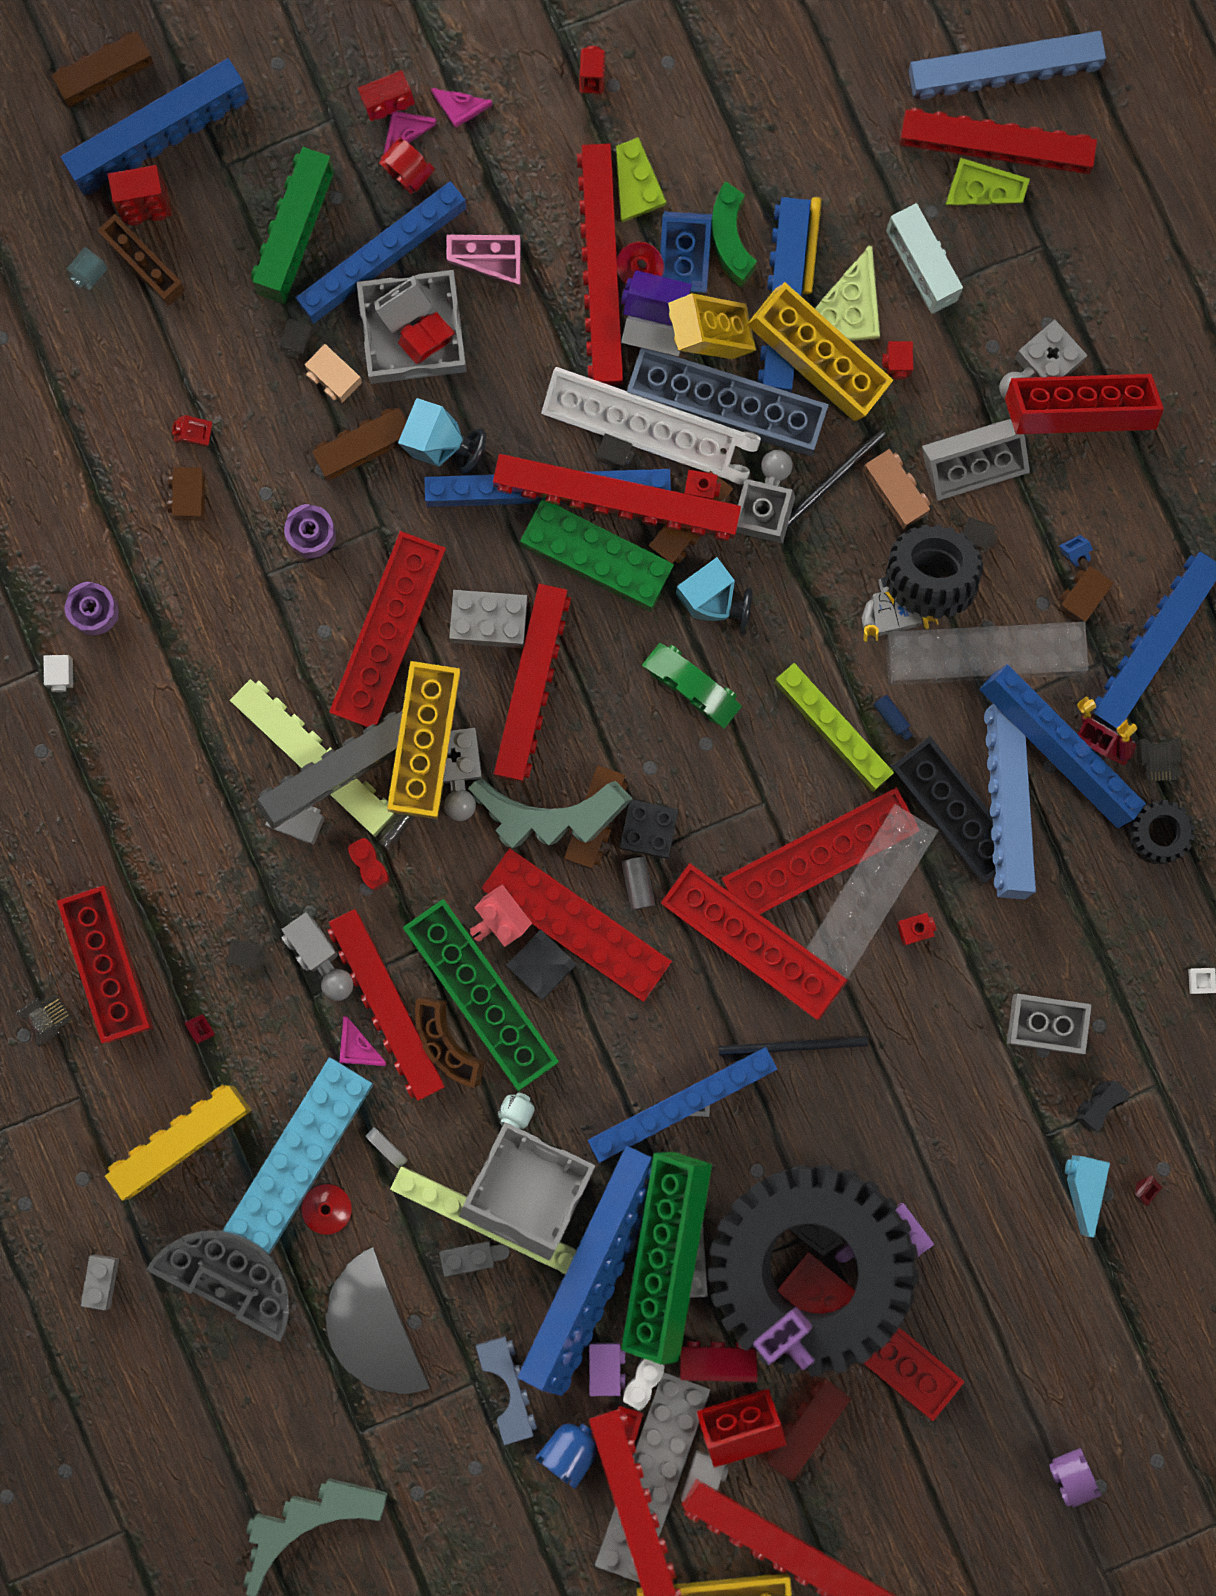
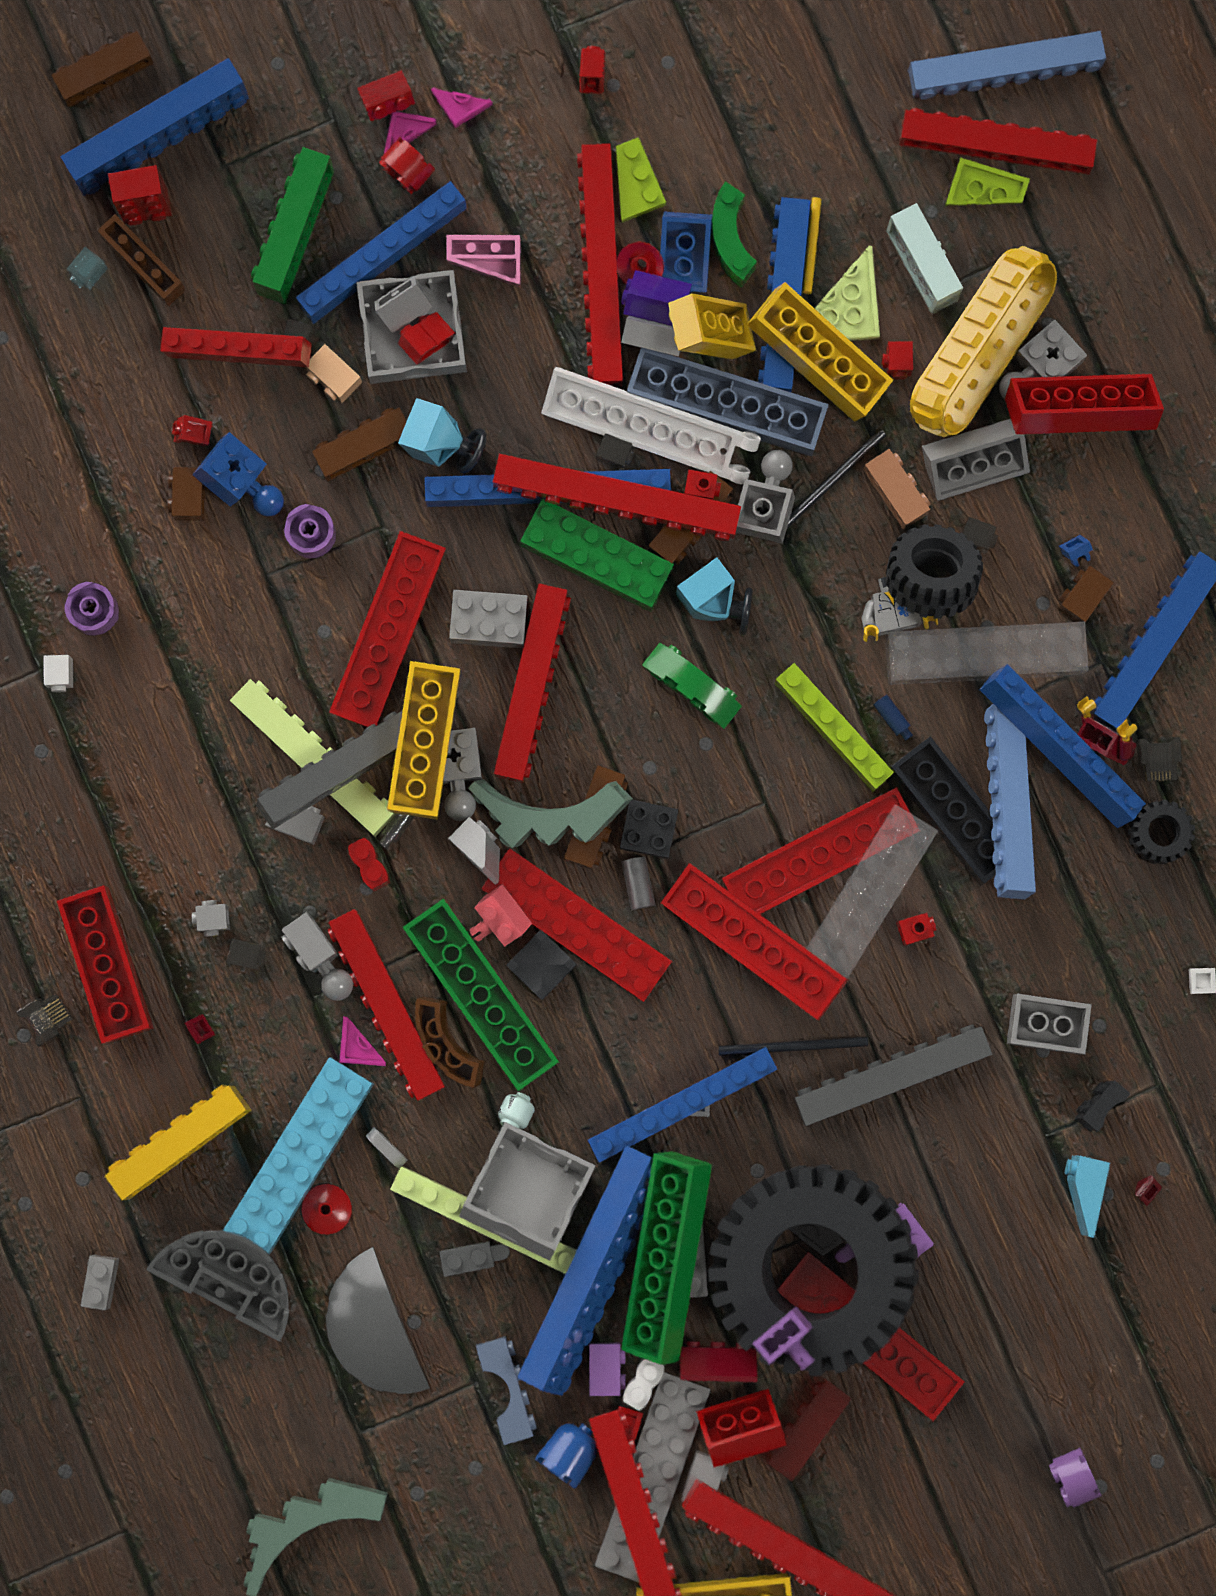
none -> red brick [160,327,312,367]
none -> light grey brick [192,900,230,936]
none -> blue brick [193,432,284,516]
none -> light grey slope [449,817,500,885]
none -> dark grey brick [794,1024,993,1126]
none -> yellow piece [910,246,1057,437]

